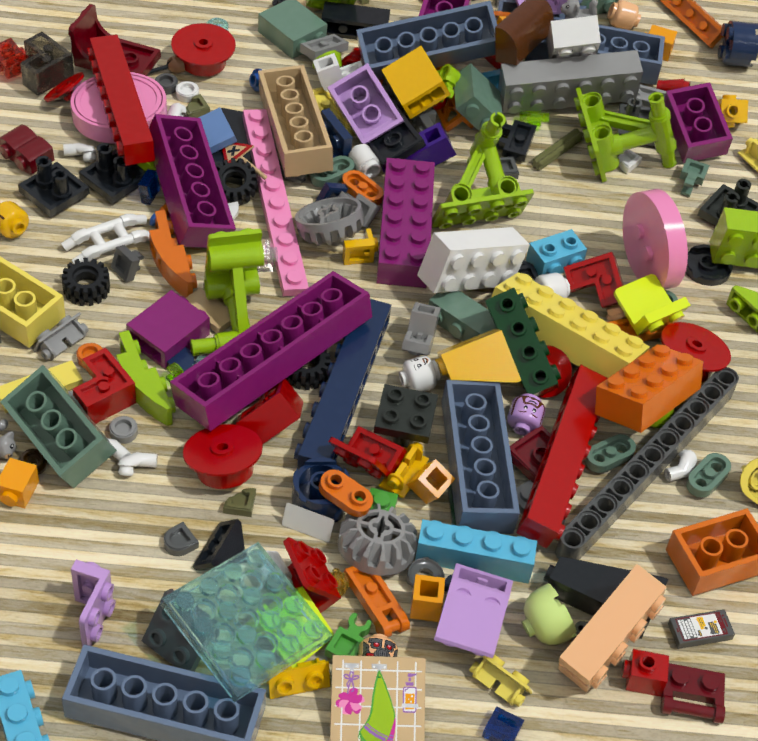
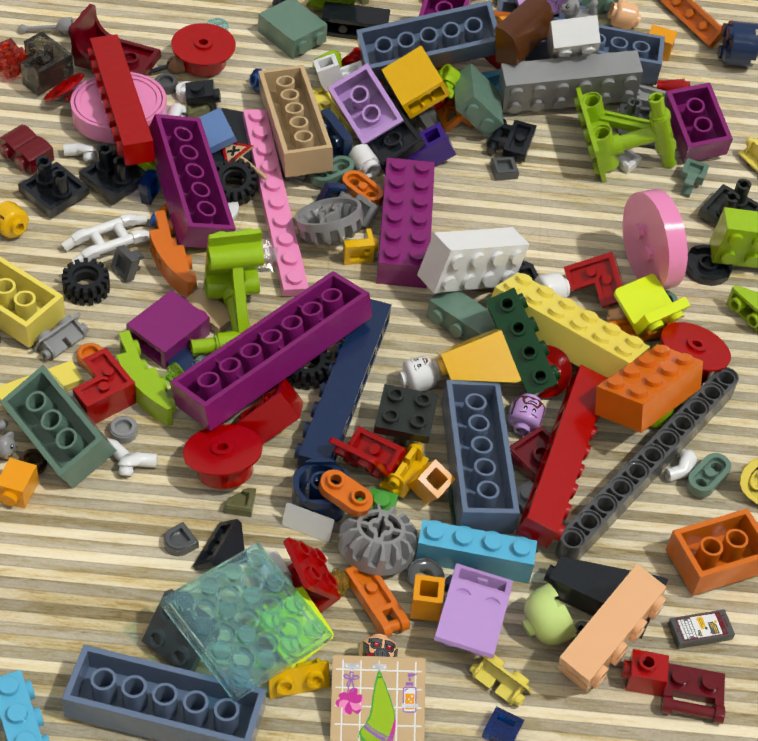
lavender bracket [71,559,116,647] -> none
light grey plate [300,34,349,60] -> none
bright green plate [324,612,371,659] -> none
light grey brick [402,302,441,356] -> none
lime plate [432,112,534,229] -> none
clear neon green plate [520,111,549,126] -> none
medium azure brick [526,229,587,275] -> none
olive axle [532,129,583,170] -> none
sand green plate [585,434,636,473] -> none
yellow brick [717,95,748,128] -> none
none -> light grey hinge [18,17,73,36]
none -> black bracket [185,79,221,111]

